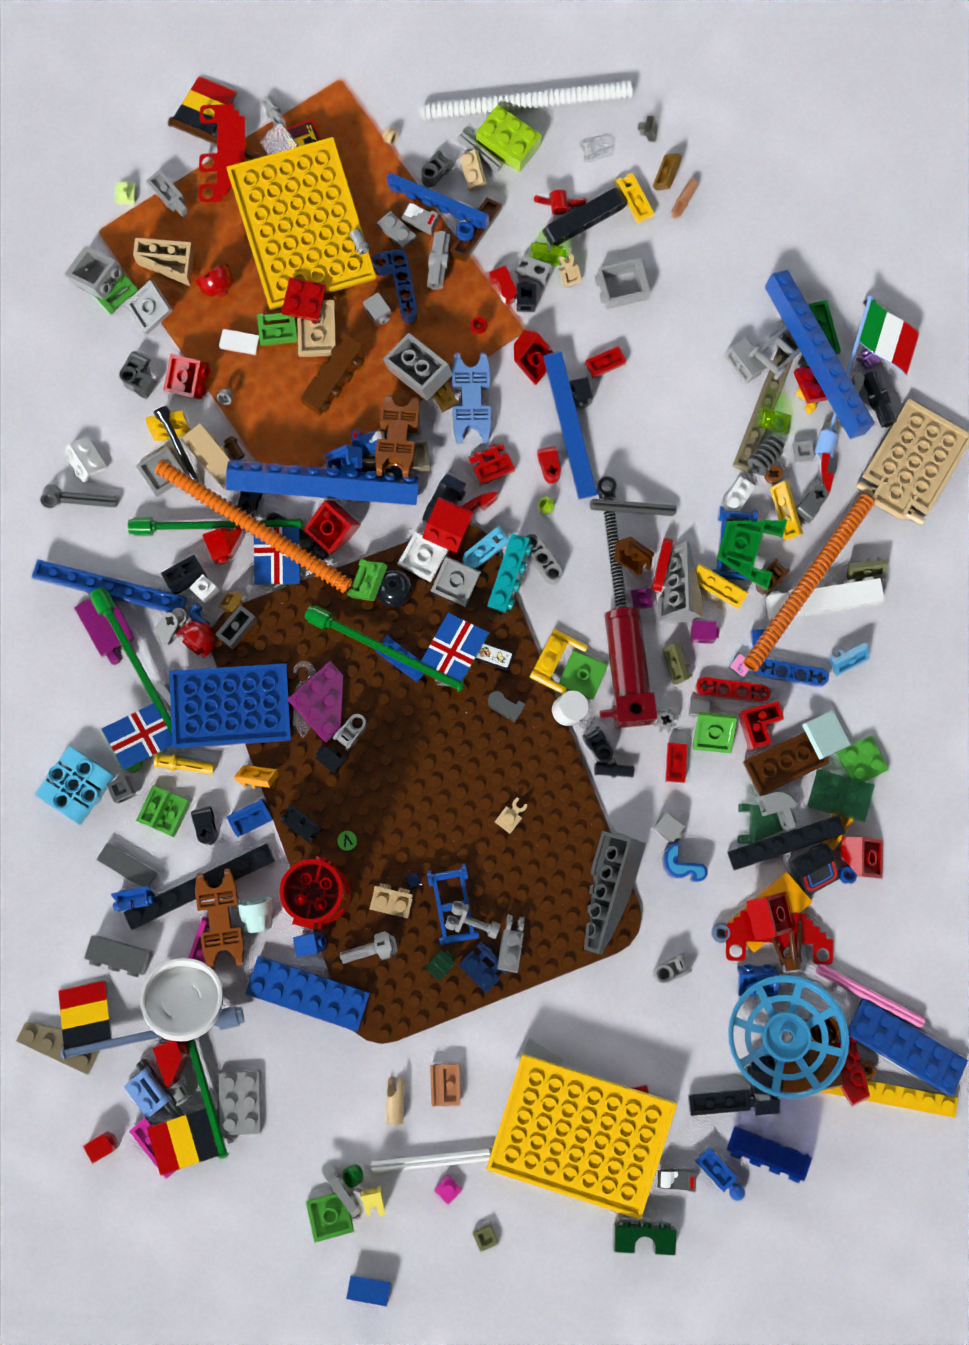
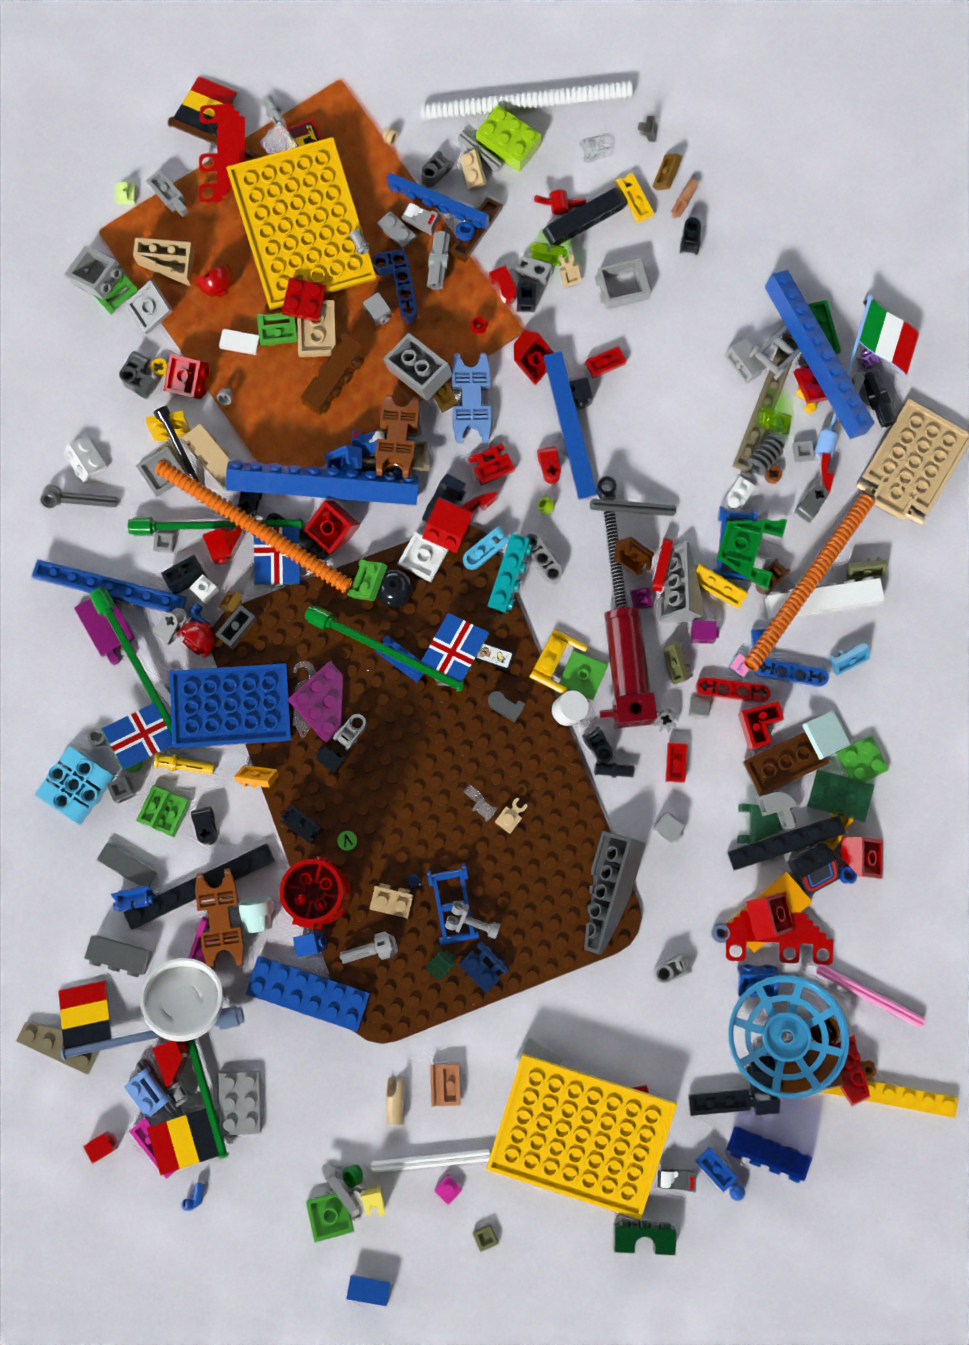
reddish brown pin [224,436,245,460] -> none
blue hinge [226,799,273,837] -> none
light grey plate [431,556,481,607] -> none
light grey hinge [497,914,525,973] -> none
animal [662,842,708,882] -> none
bright green plate [692,711,737,753] -> none
yellow tile [770,481,803,541] -> none
reddish brown plant [771,921,802,971] -> none
blue plate [848,998,968,1096] -> none
none -> light grey bush [87,728,106,746]
none -> yellow bush [150,358,168,377]
none -> light grey tile [153,532,175,553]
none -> blue arm [181,1183,205,1211]
none -> clear connector [463,784,498,822]
none -> black piece [679,217,701,255]

